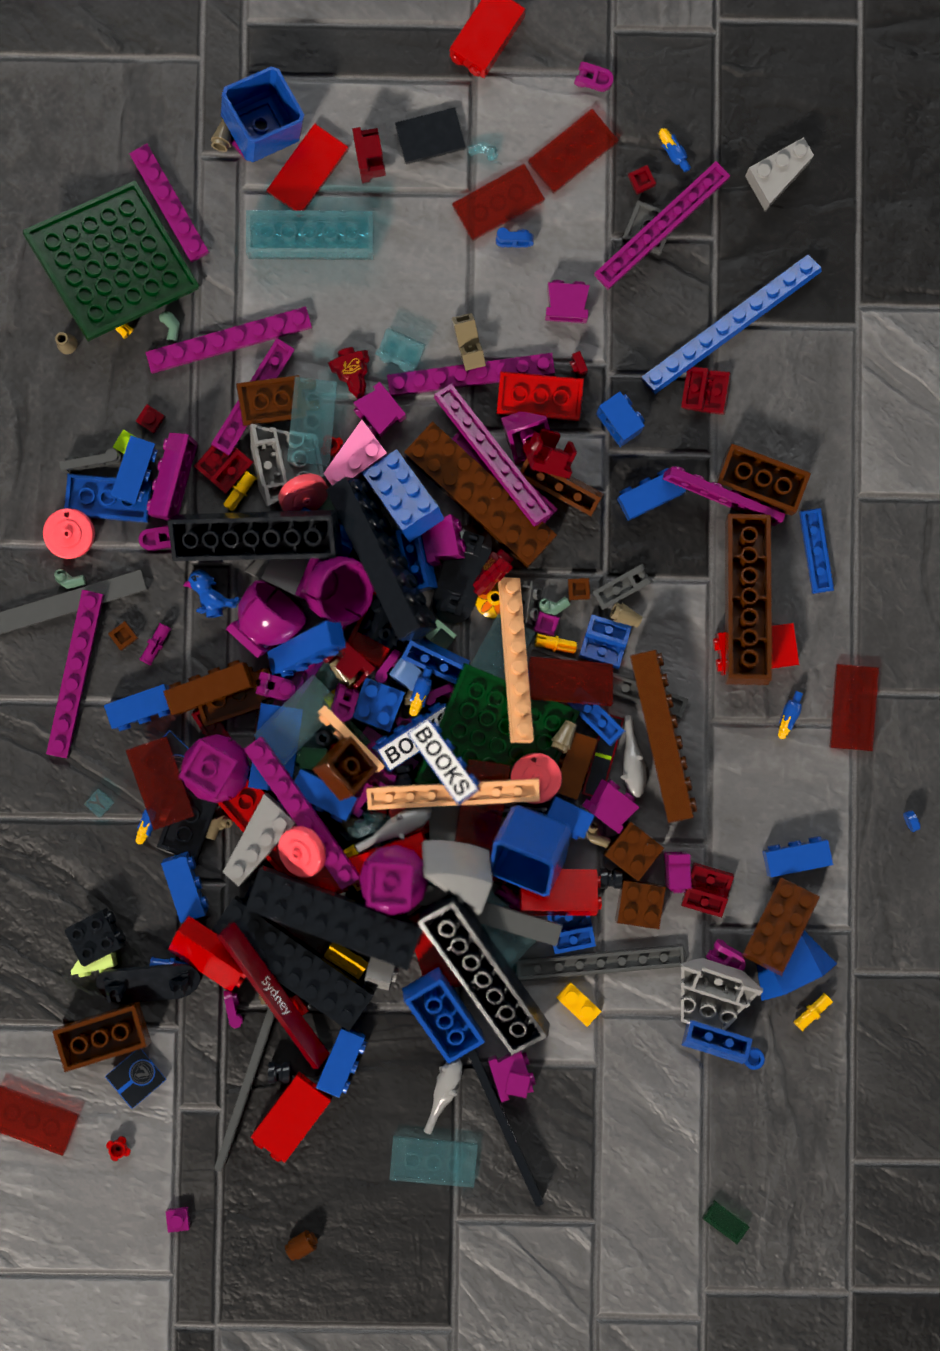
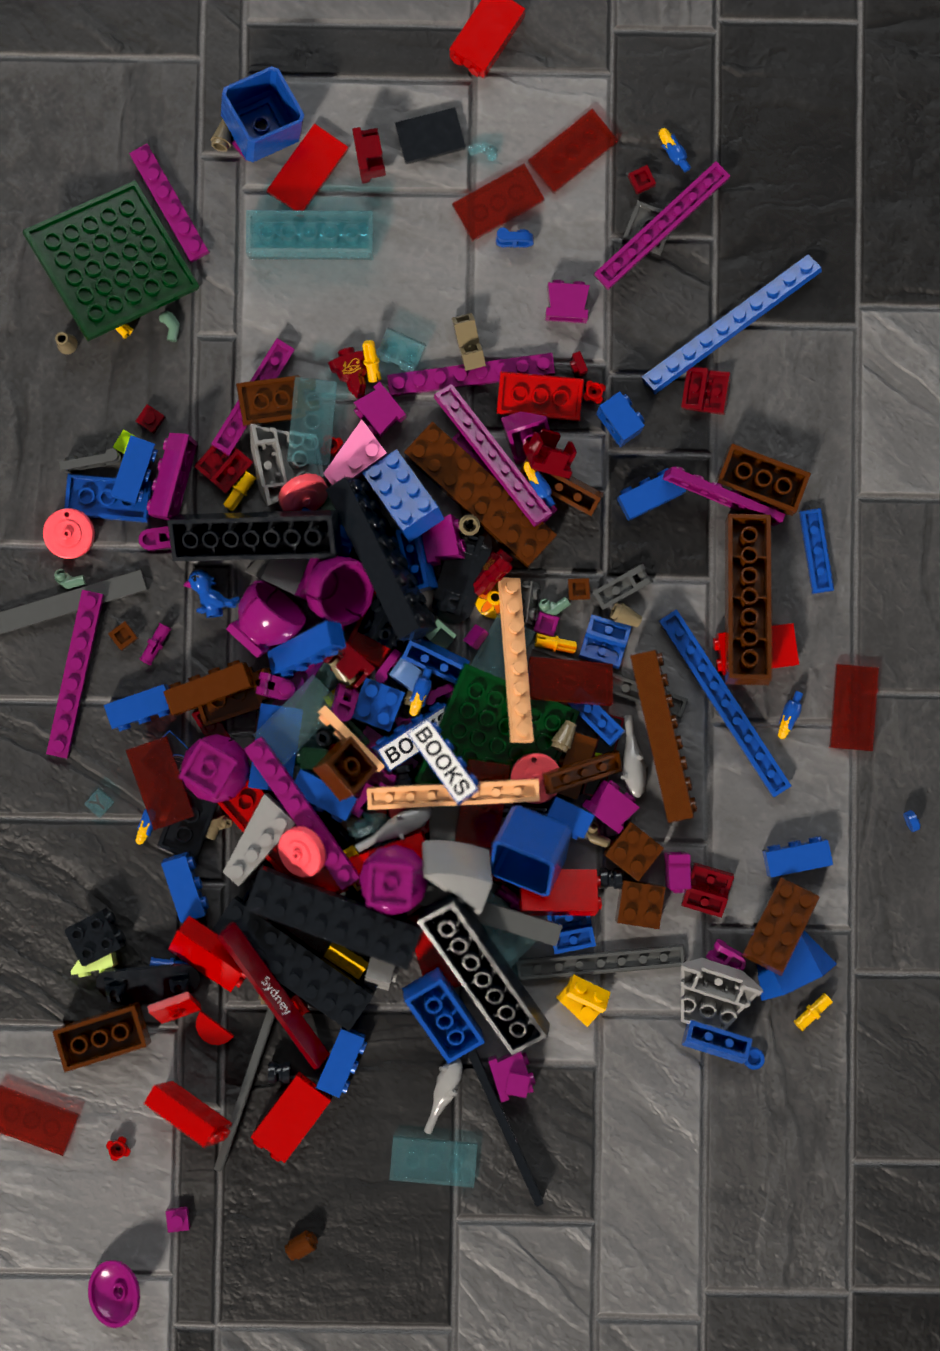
black slope [105,1049,167,1109] -> none
magenta plate [145,306,312,374] -> none
magenta plate [223,990,243,1028] -> none
magenta plate [574,62,614,92] -> none
clear green tile [702,1200,750,1244] -> none
light grey wedge [745,137,814,211] -> none
none -> magenta dish [88,1260,140,1328]
none -> red brick [143,1081,232,1147]
none -> red plate [147,992,202,1024]
none -> red tile [196,1011,235,1045]
none -> yellow axle [362,340,381,382]
none -> dark tan cone [459,514,480,536]
none -> magenta tile [463,624,489,650]
none -> blue piece [524,462,556,508]
none -> reddish brown tile [542,750,622,795]
none -> yellow plate [565,974,611,1013]
none -> red plate [583,381,606,404]
none -> blue plate [658,609,791,797]

